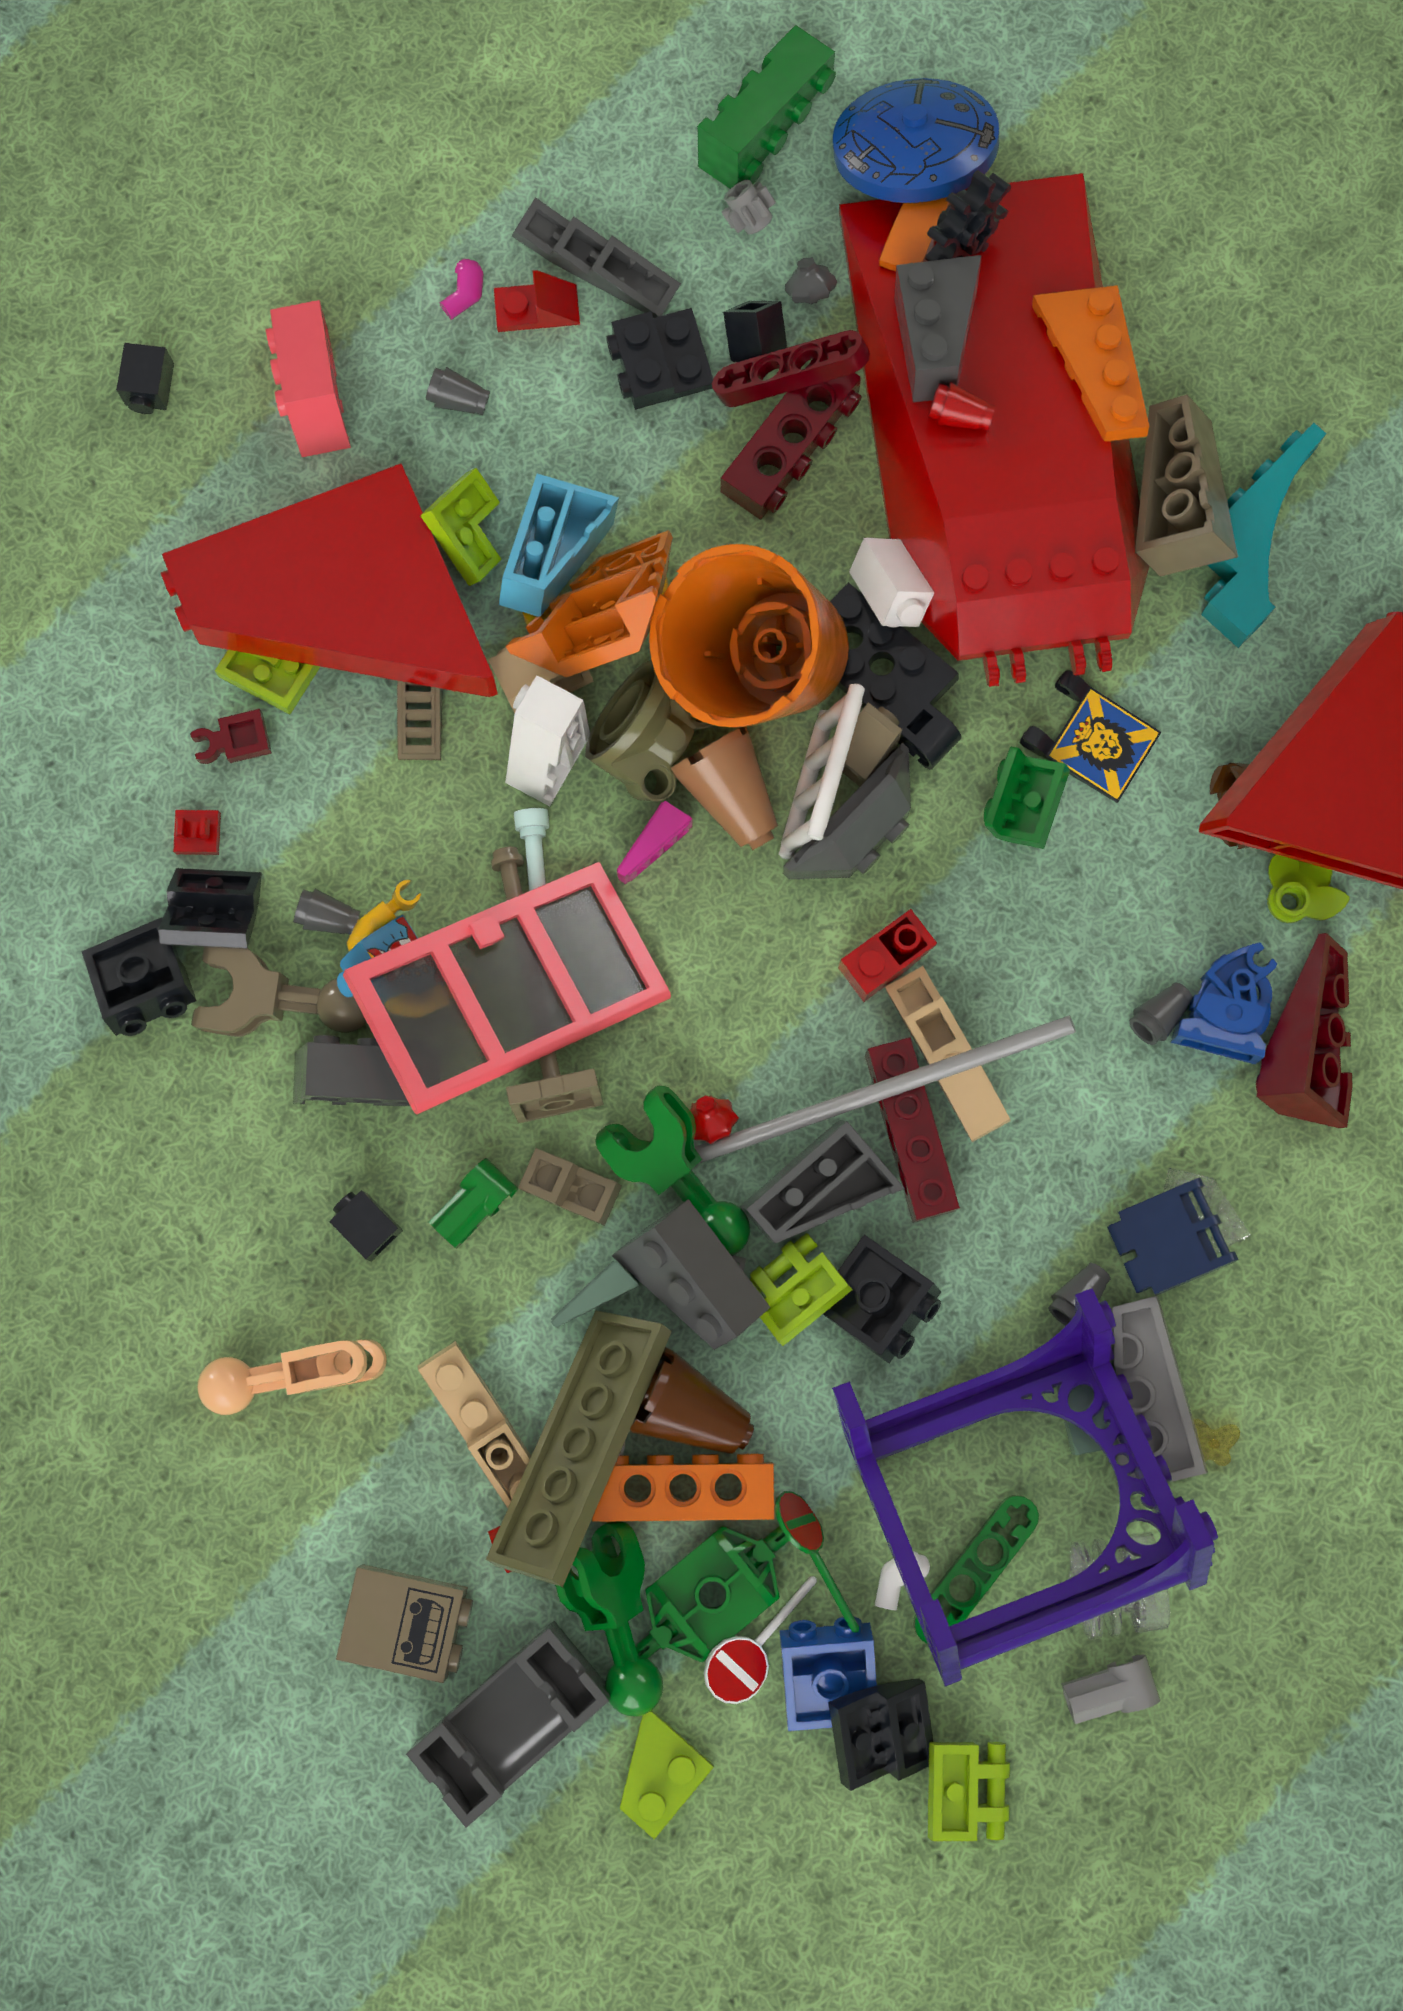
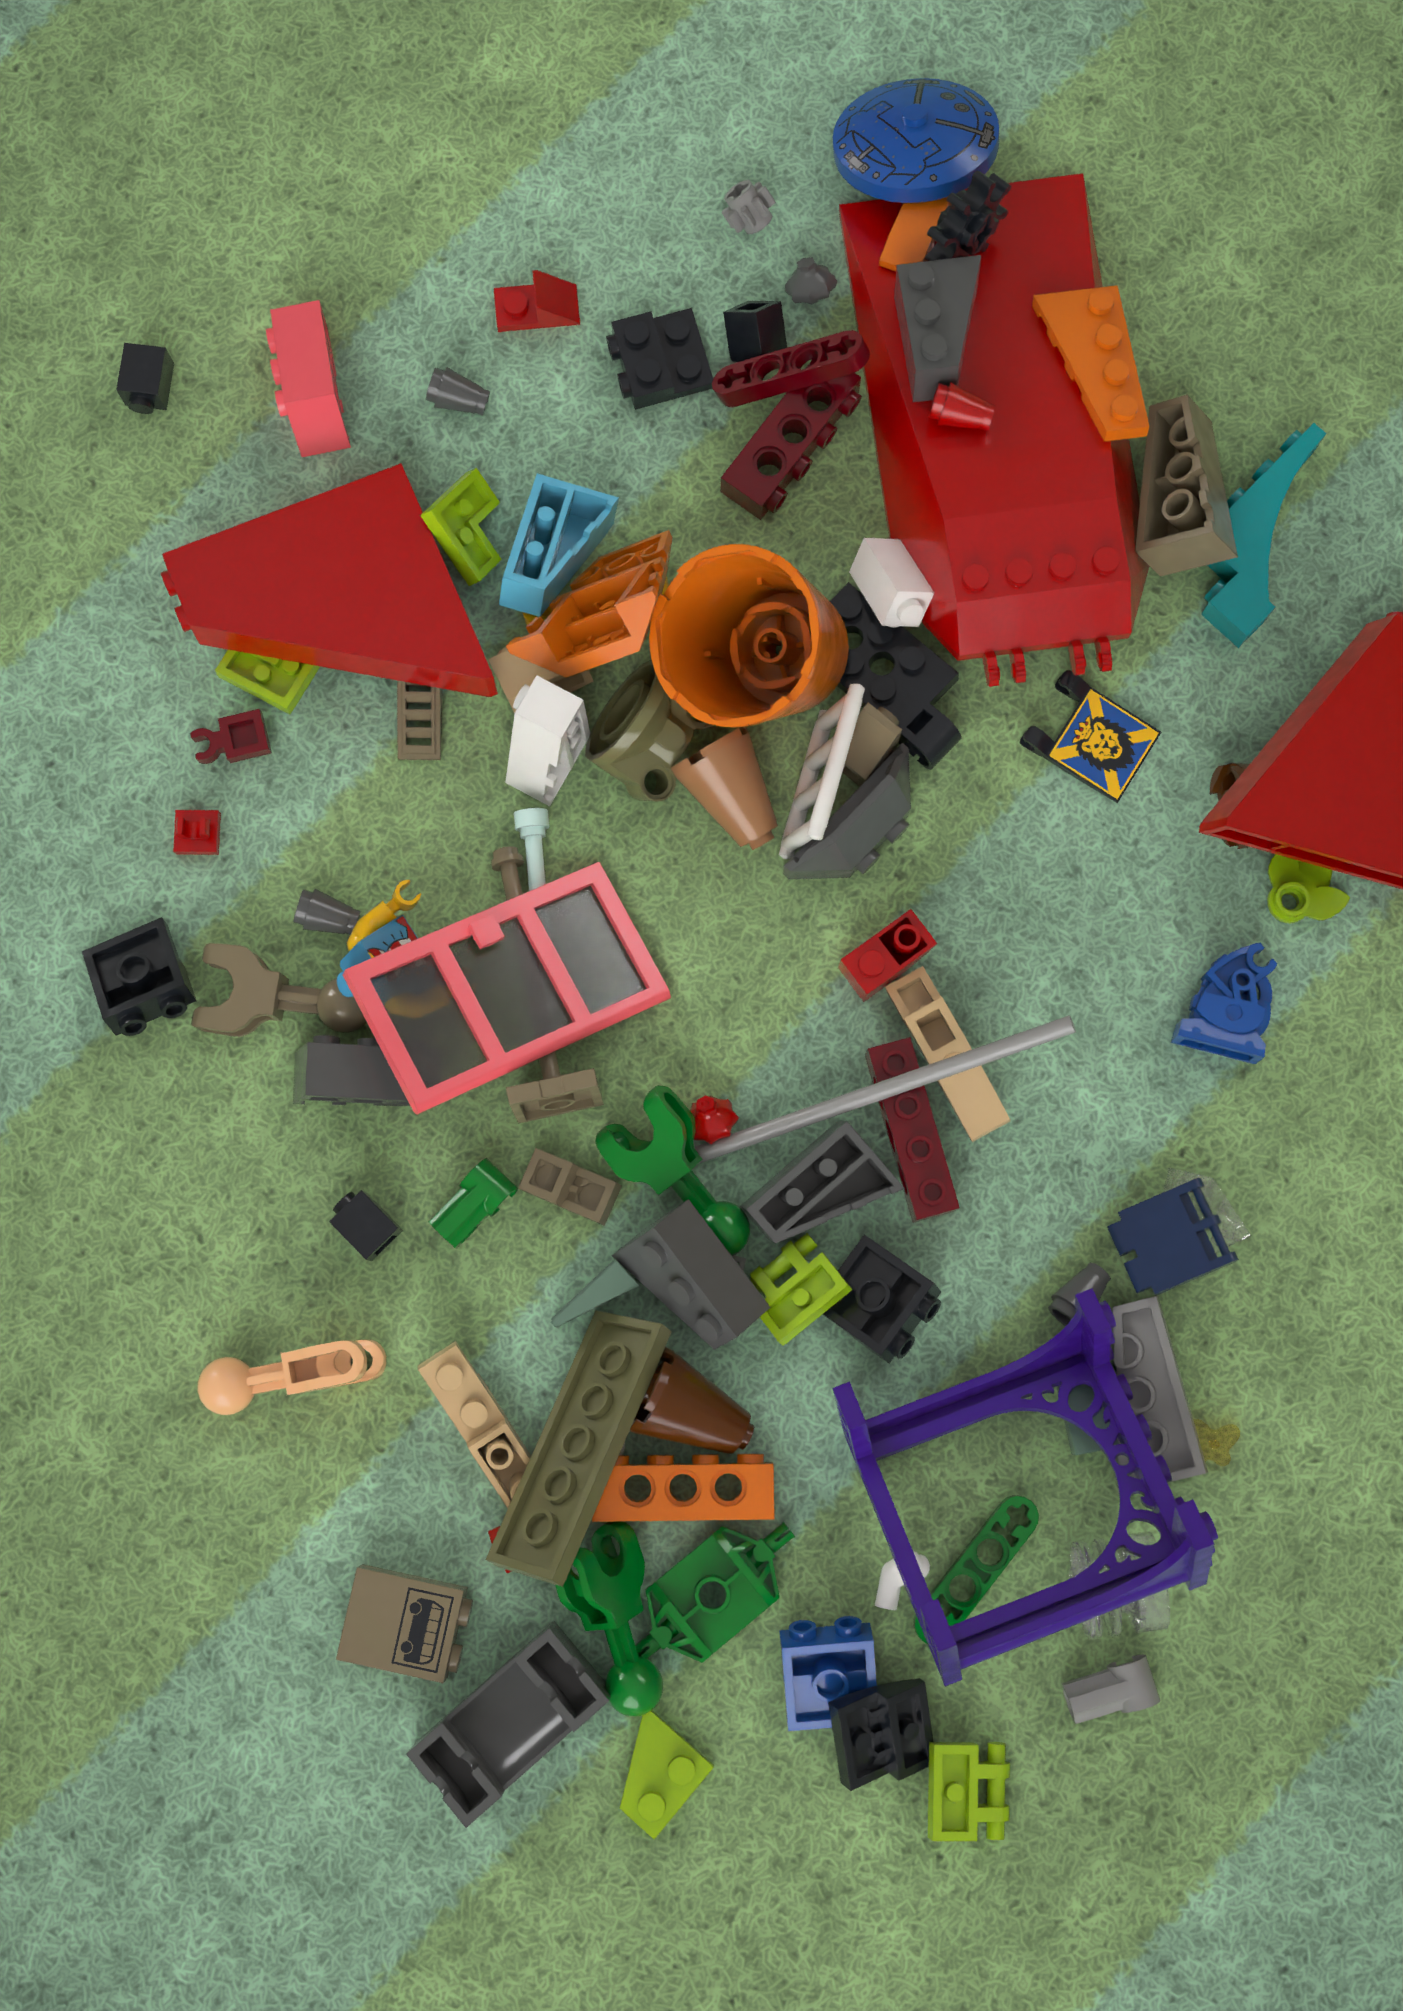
black slope [158,868,262,948] -> none
dark pink arm [439,259,484,320] -> none
dark grey slope [512,197,681,318] -> none
dark pink slope [617,801,693,884] -> none
green wedge [697,25,836,189] -> none
piece [704,1576,817,1704] -> none
piece [775,1491,859,1633] -> none
green bracket [984,746,1070,849] -> none
dark grey cone [1129,982,1193,1045] -> none
dark red wedge [1256,933,1353,1128] -> none

